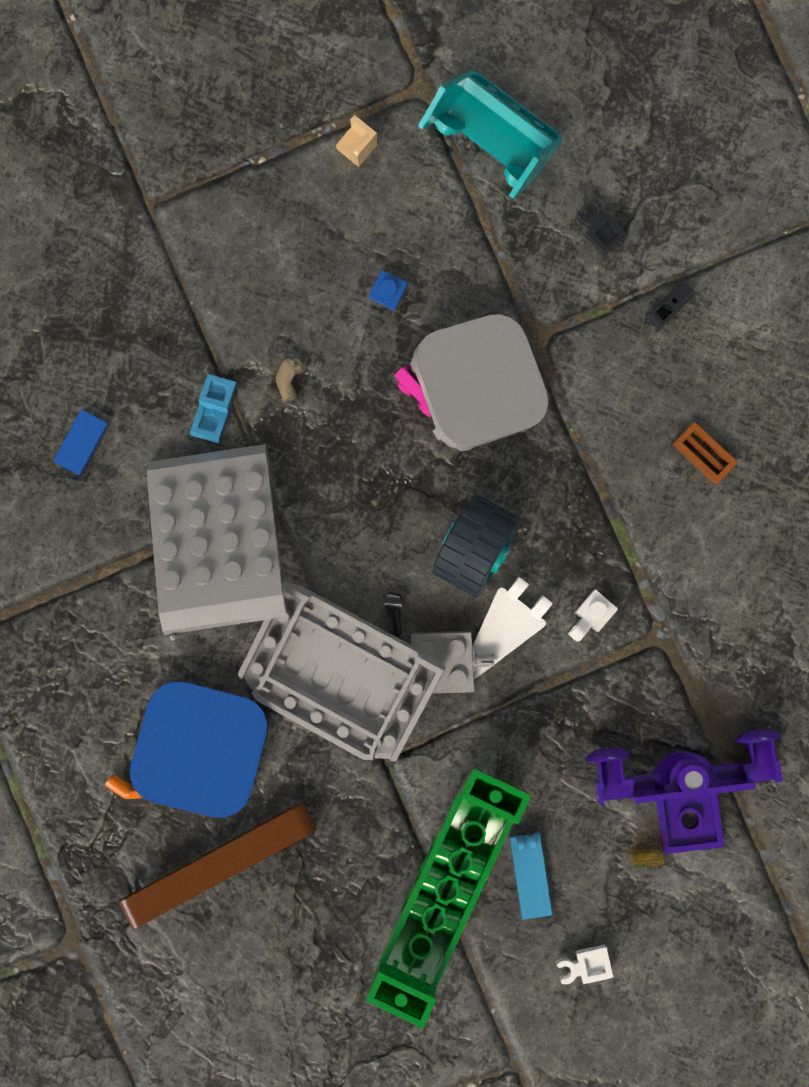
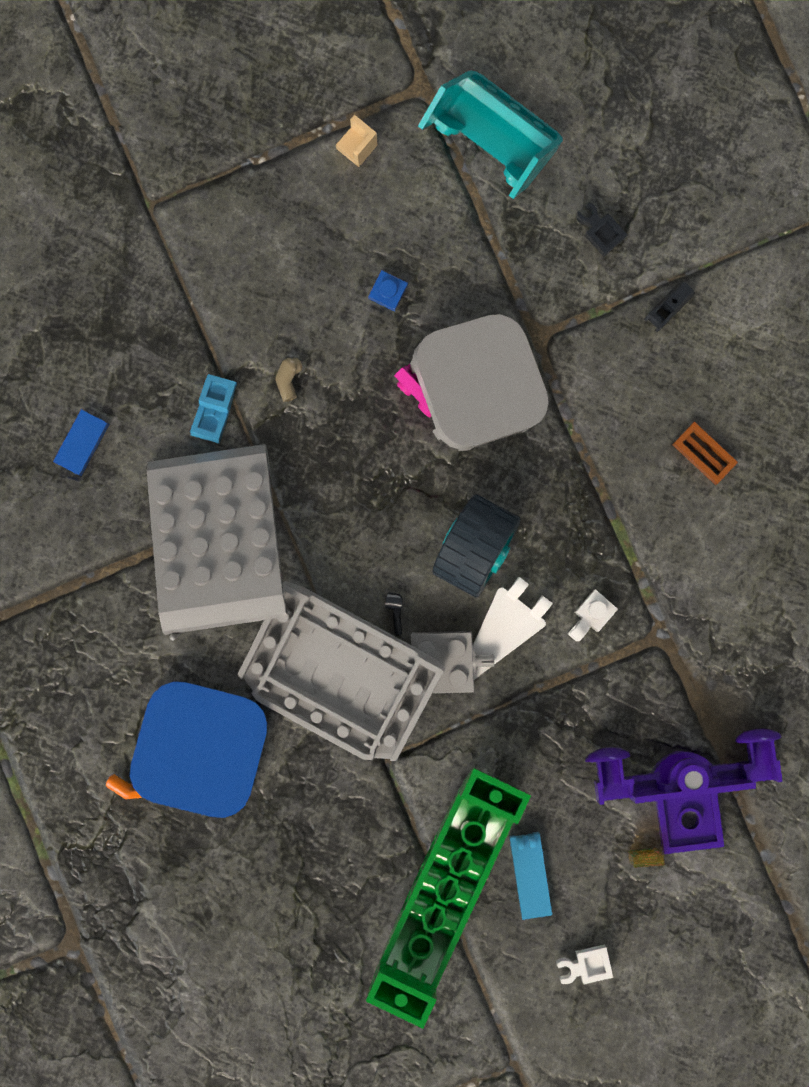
reddish brown beam [118,802,317,929] -> none

